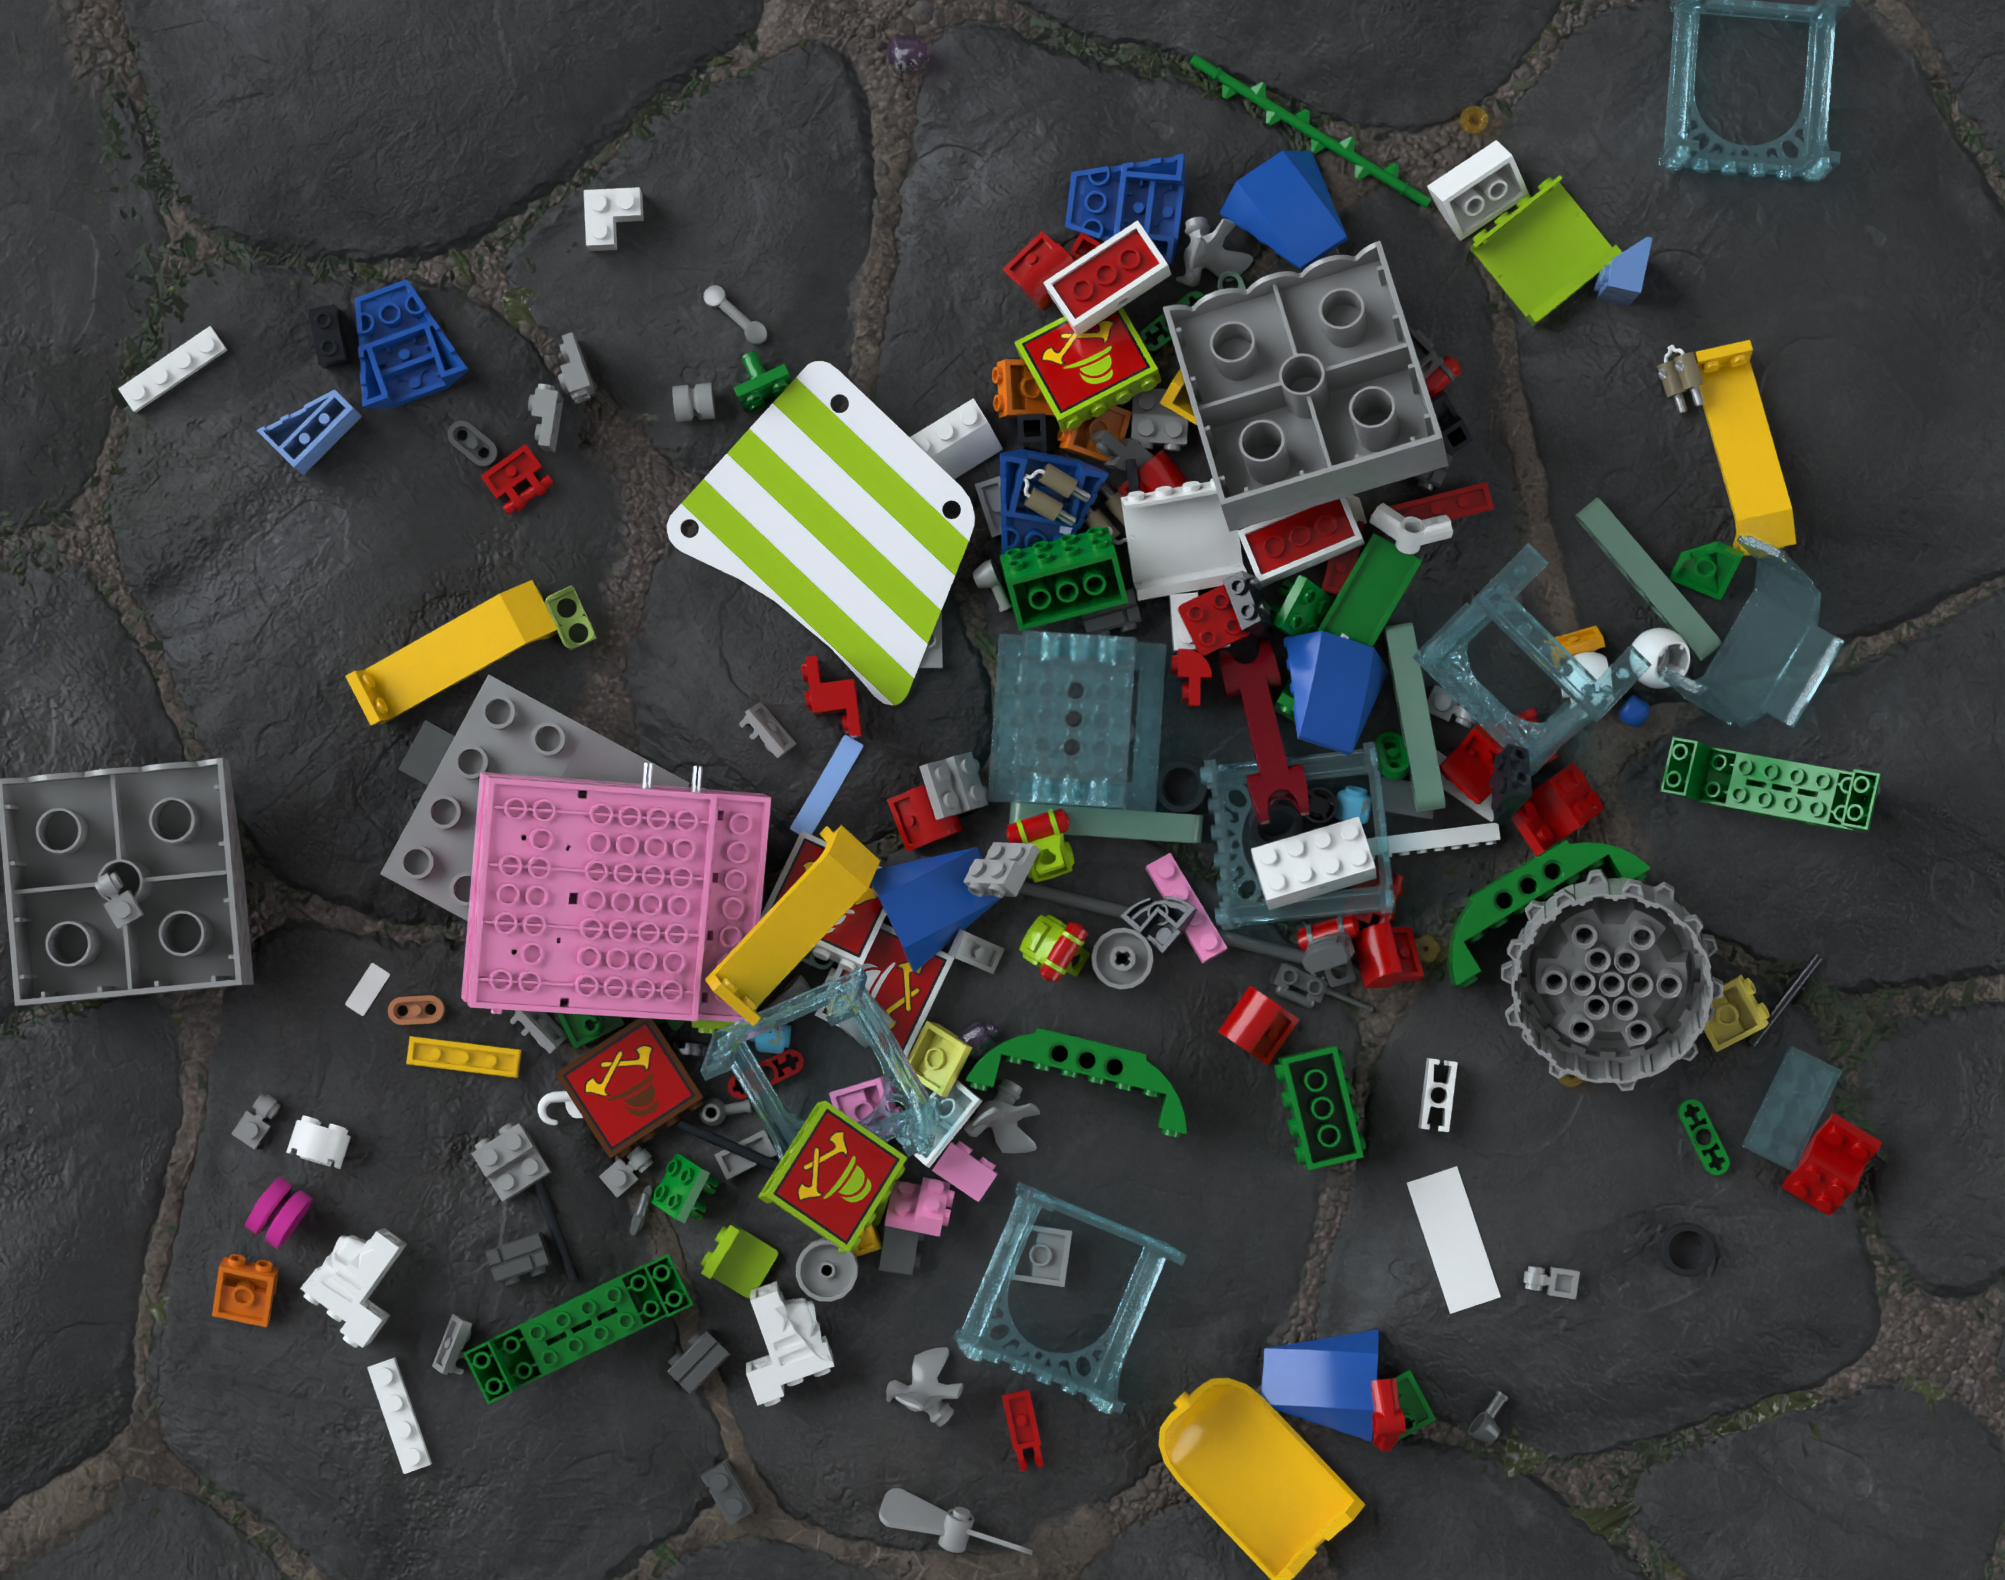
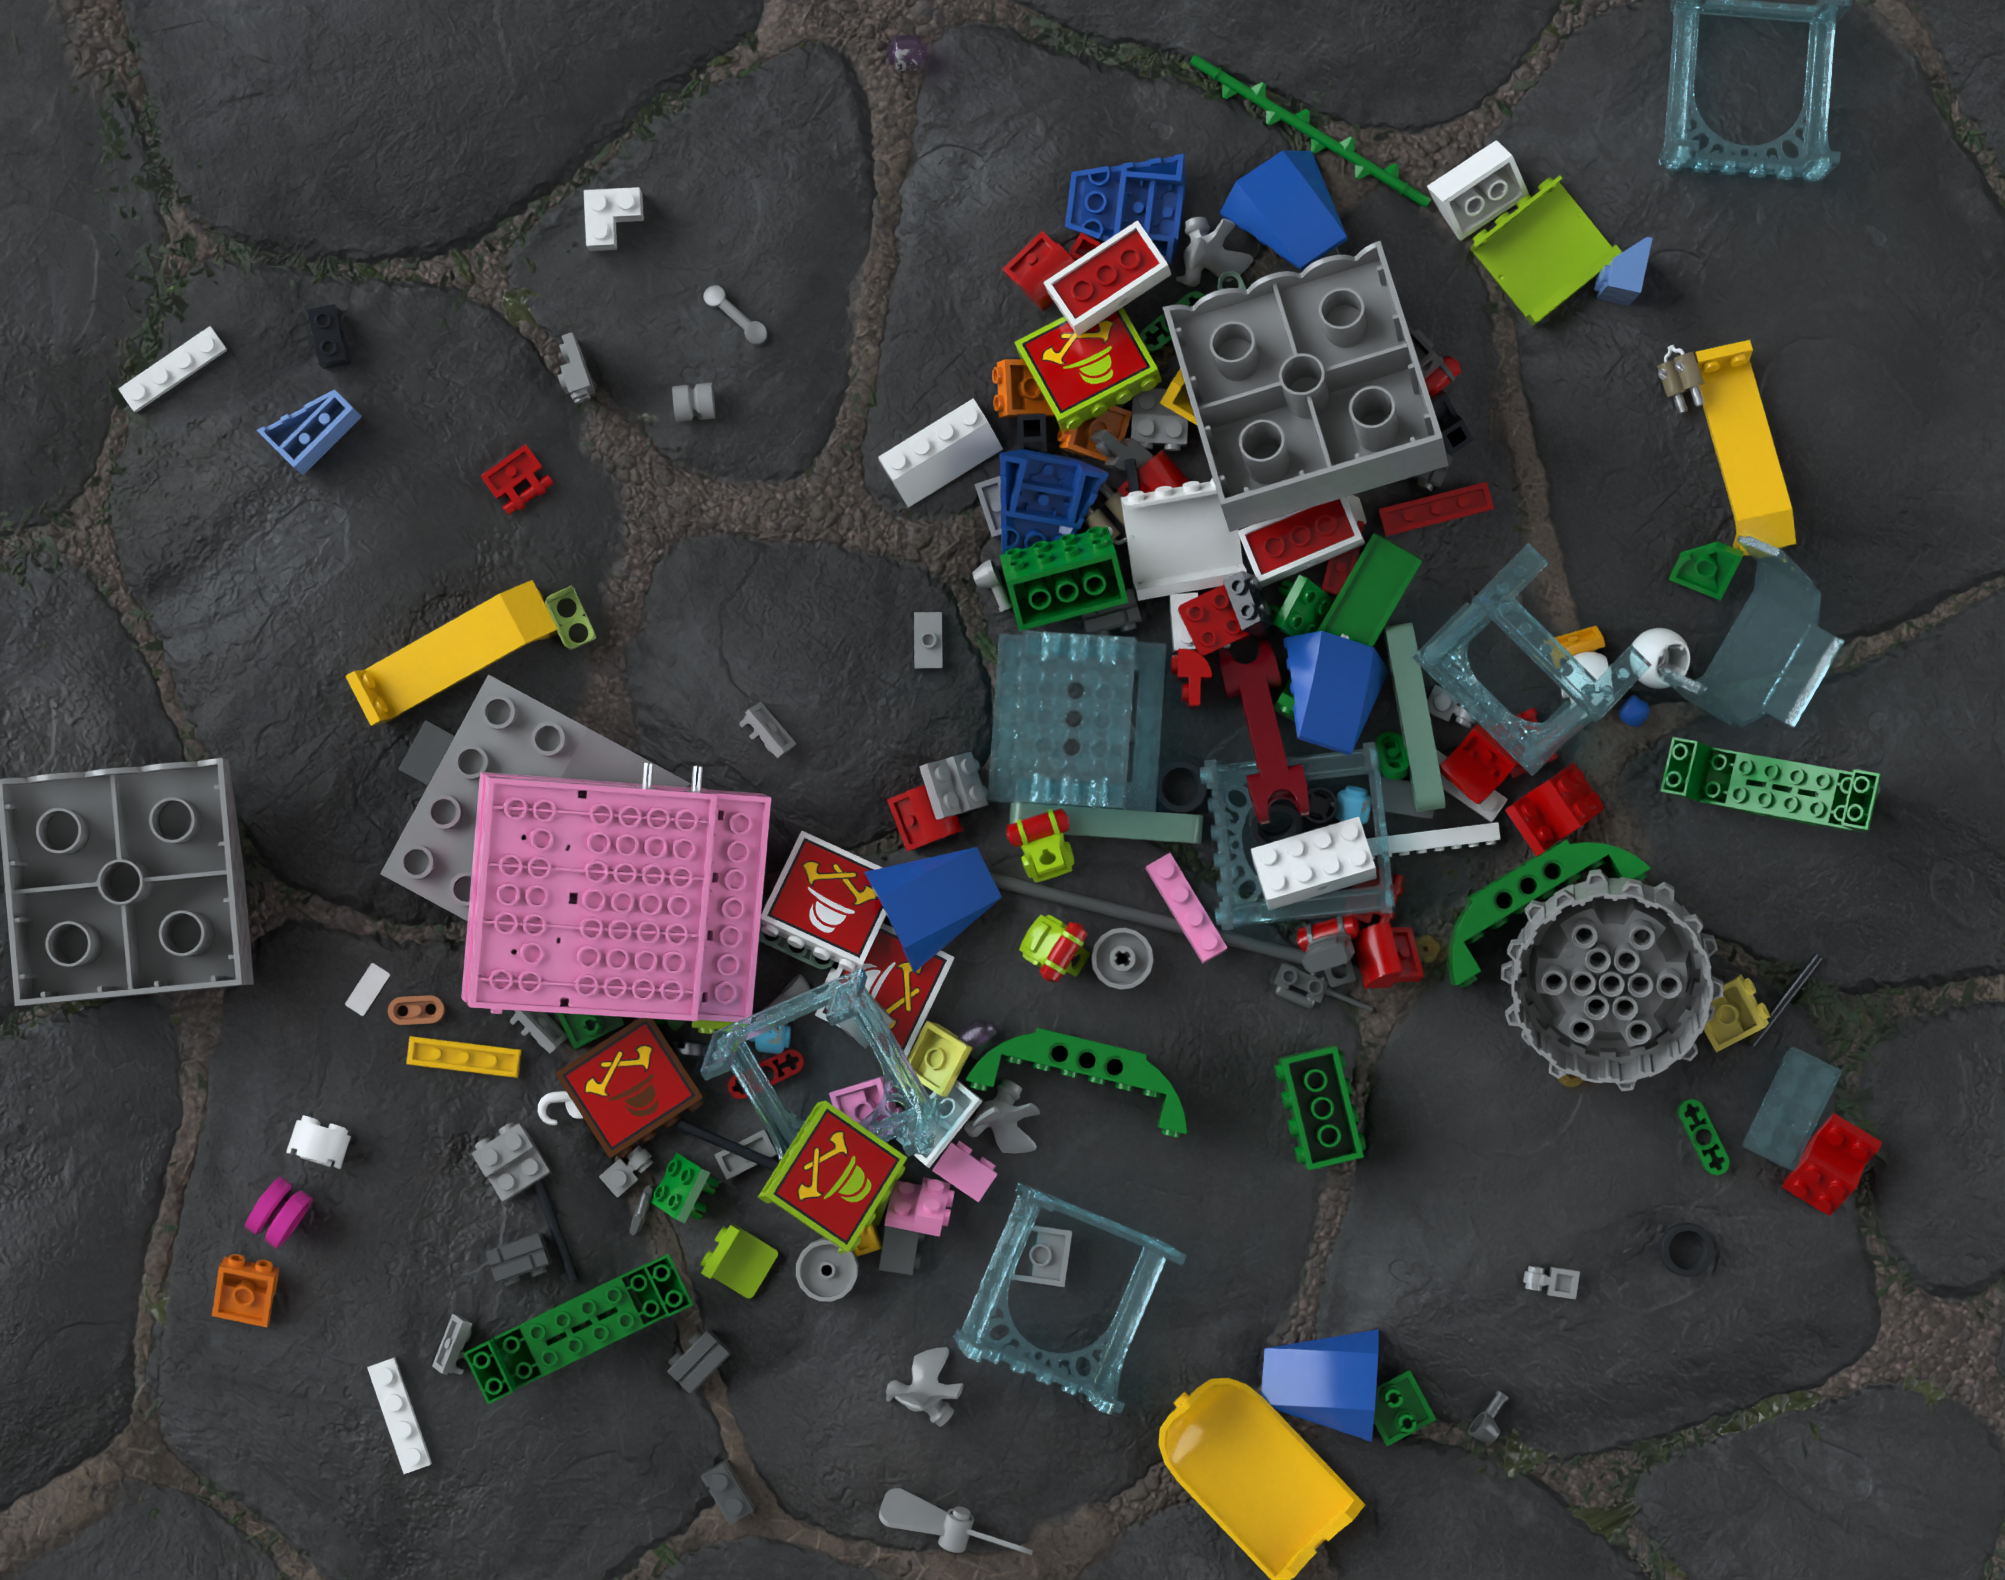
light grey plate [94,872,144,929] -> none
light grey plate [232,1094,281,1150] -> none
white brick [300,1228,407,1348] -> none
blue wedge [355,279,468,409] -> none
dark grey plate [448,421,498,467] -> none
light grey plate [528,384,564,453] -> none
piece [667,361,975,705] -> none
light grey bar [699,1098,752,1126] -> none
yellow panel [705,825,881,1027] -> none
green plate [733,351,792,413] -> none
white brick [746,1281,834,1407] -> none
light blue sticker [790,735,863,835] -> none
red bracket [801,656,863,739] -> none
light grey plate [948,929,1005,974] -> none
light grey plate [963,842,1040,898] -> none
red hinge [1002,1389,1044,1472] -> none
dark tan piece [1023,463,1091,526] -> none
black brick [1121,896,1197,955] -> none
red brick [1218,985,1300,1066] -> none
white piece [1370,503,1453,554] -> none
red piece [1370,1378,1405,1452] -> none
white sticker [1407,1166,1501,1314] -> none
white piece [1418,1058,1458,1132] -> none
clear yellow plate [1460,106,1488,134] -> none
black plate [1489,744,1532,825] -> none
sand green beam [1575,497,1722,662] -> none

